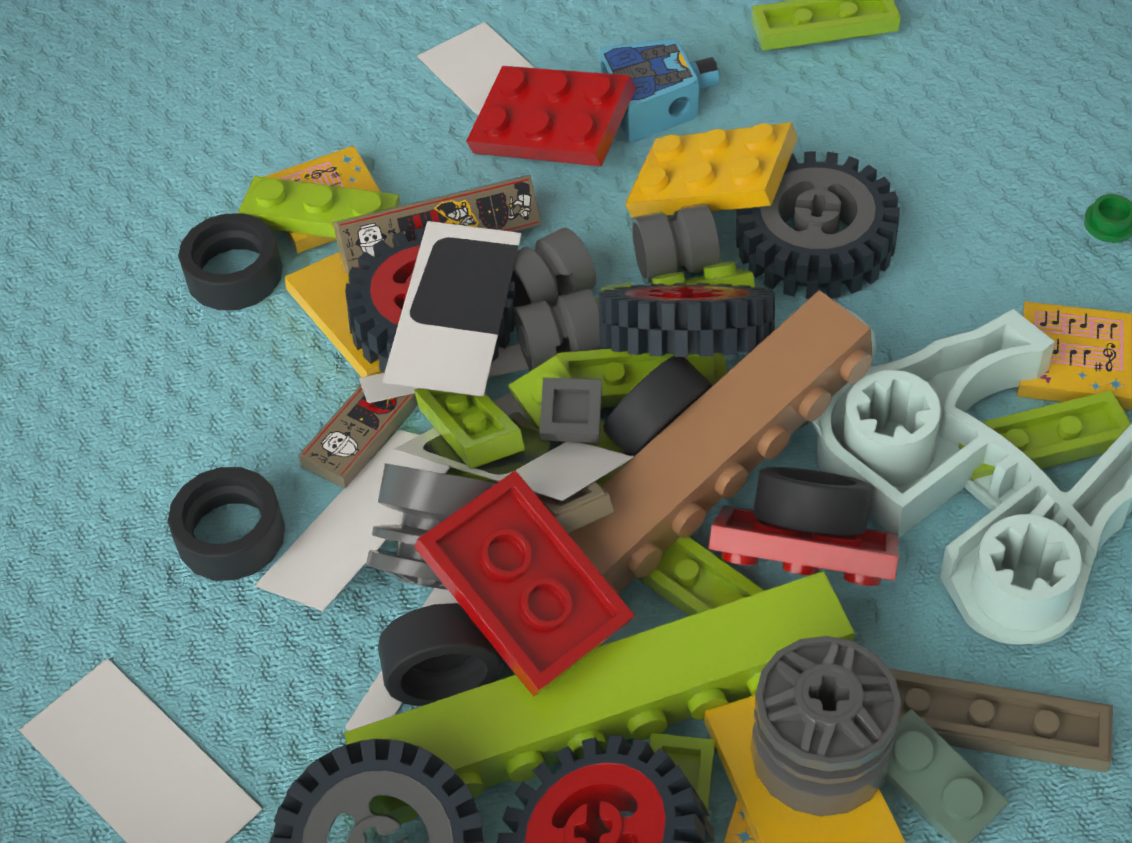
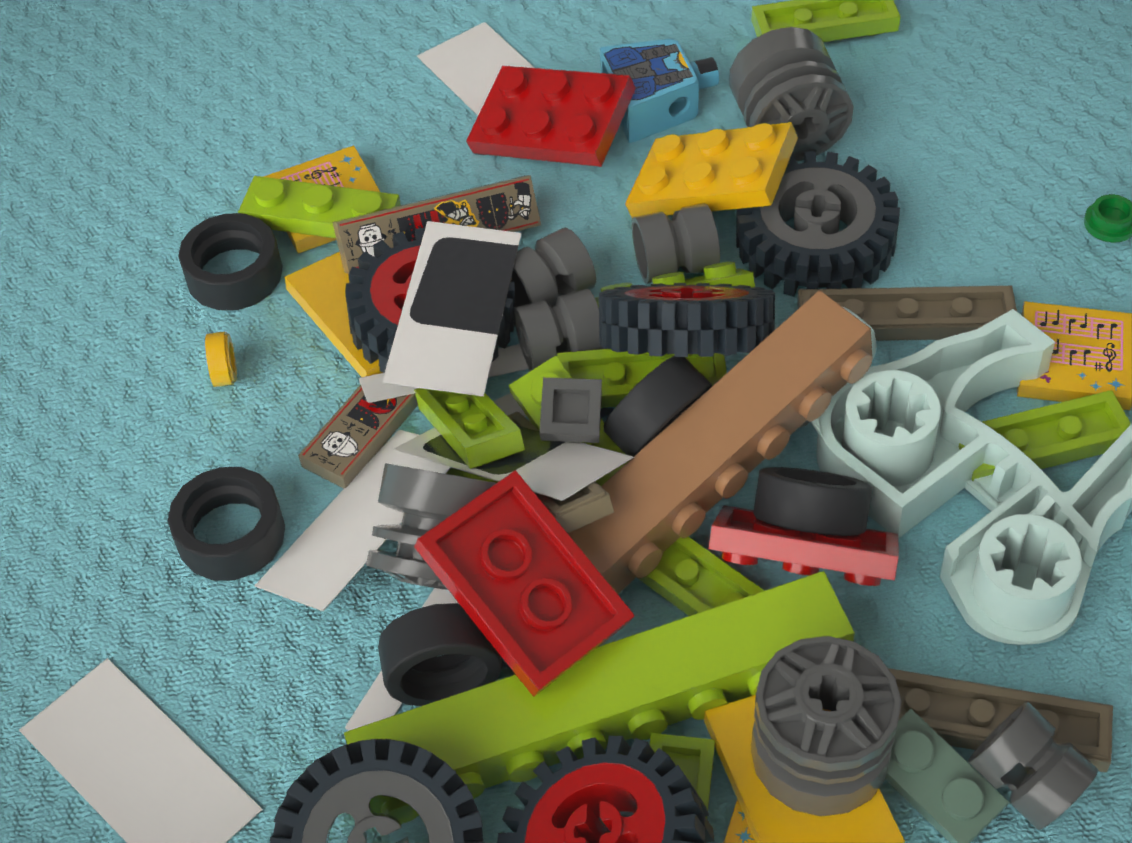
none -> yellow tile [205,331,237,387]
none -> dark grey wheel [729,27,854,161]
none -> dark tan tile [797,285,1017,341]
none -> dark grey wheel [968,702,1098,830]

